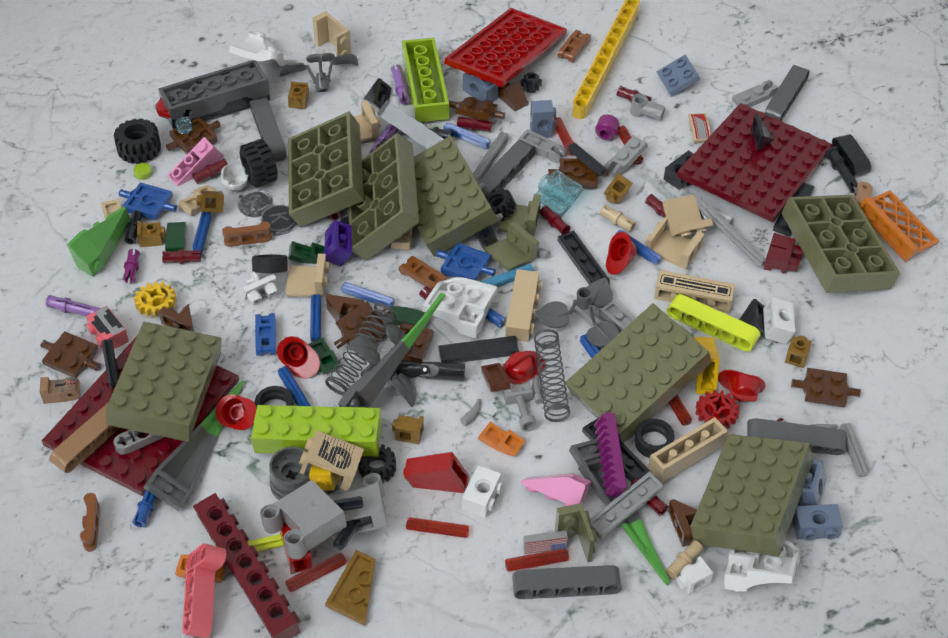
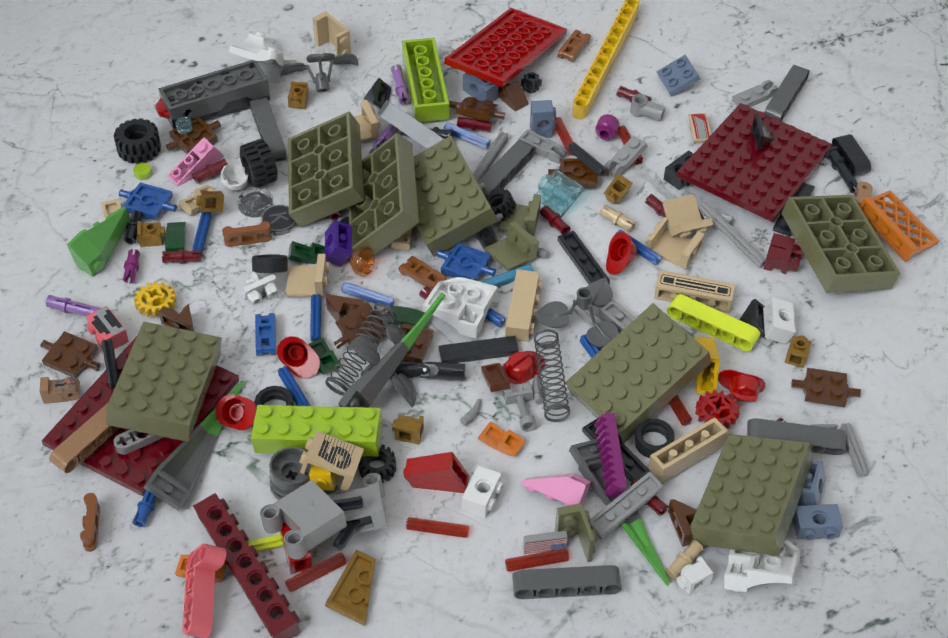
none -> clear orange hair [350,246,375,277]

